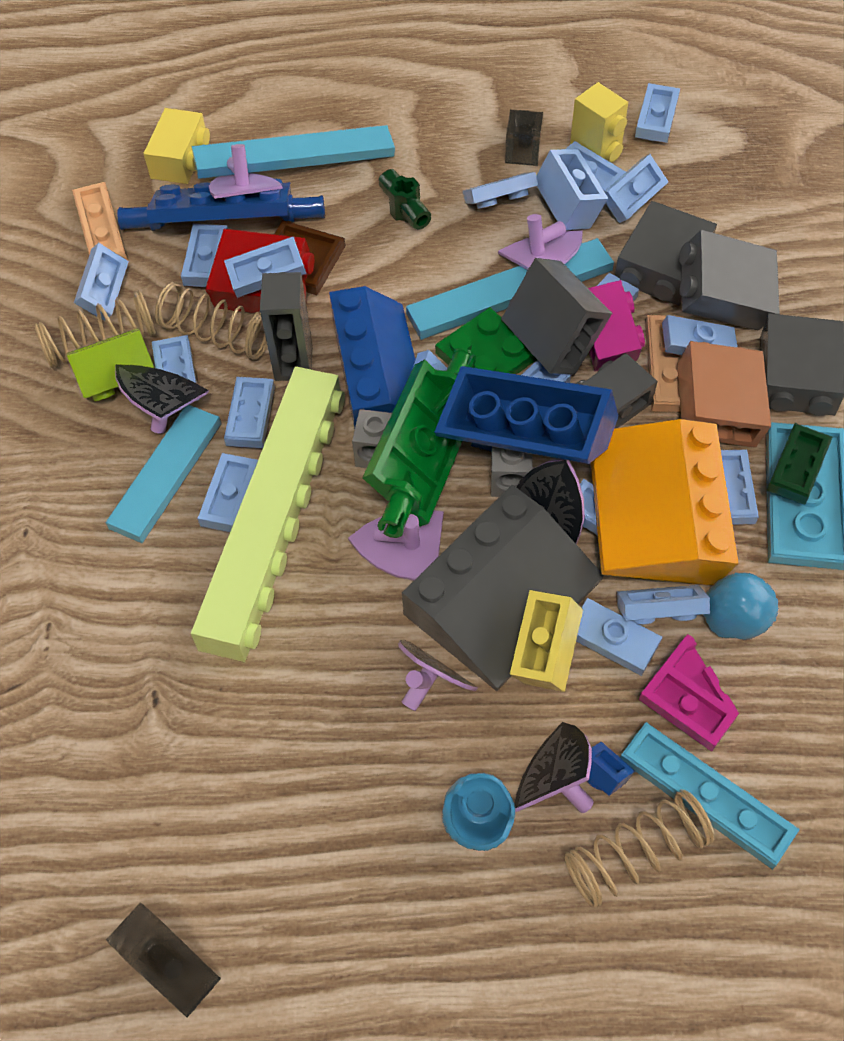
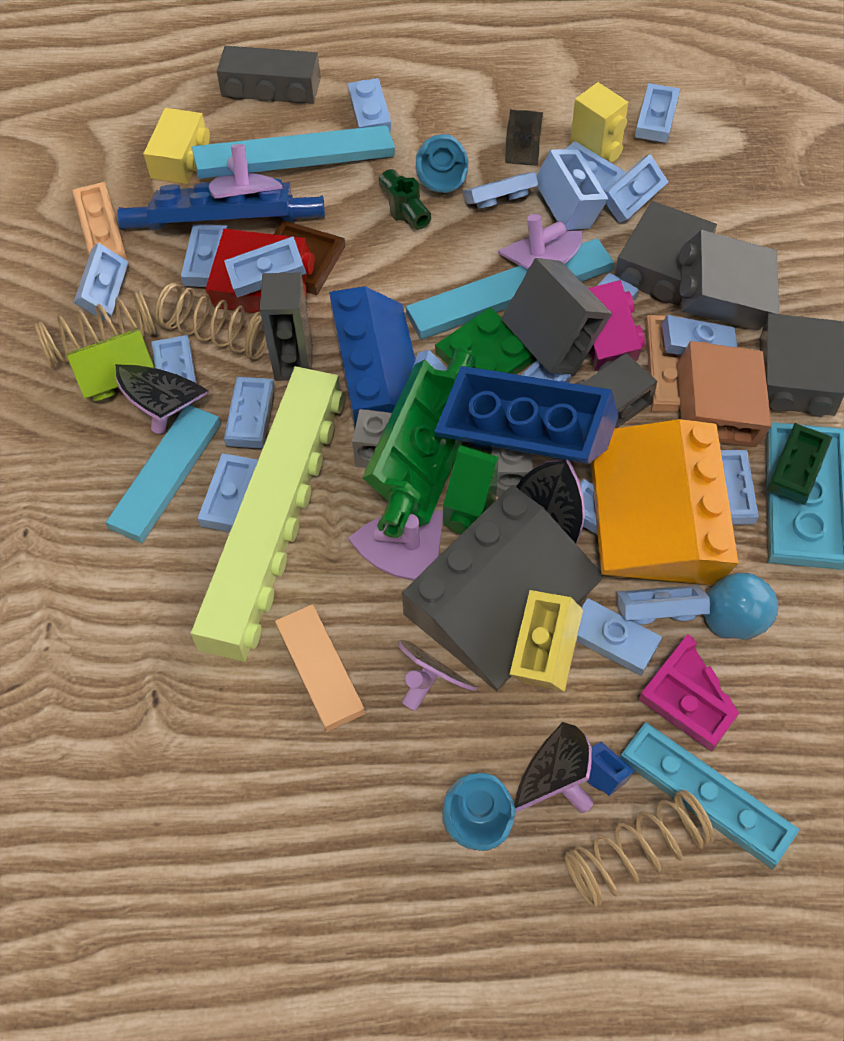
clear smoke slope [106,902,221,1018] -> none
none -> dark grey brick [216,46,321,104]
none -> light nougat tile [275,604,365,732]
none -> light blue plate [348,78,392,132]
none -> dark azure hair [416,134,469,193]
none -> green slope [443,445,499,535]

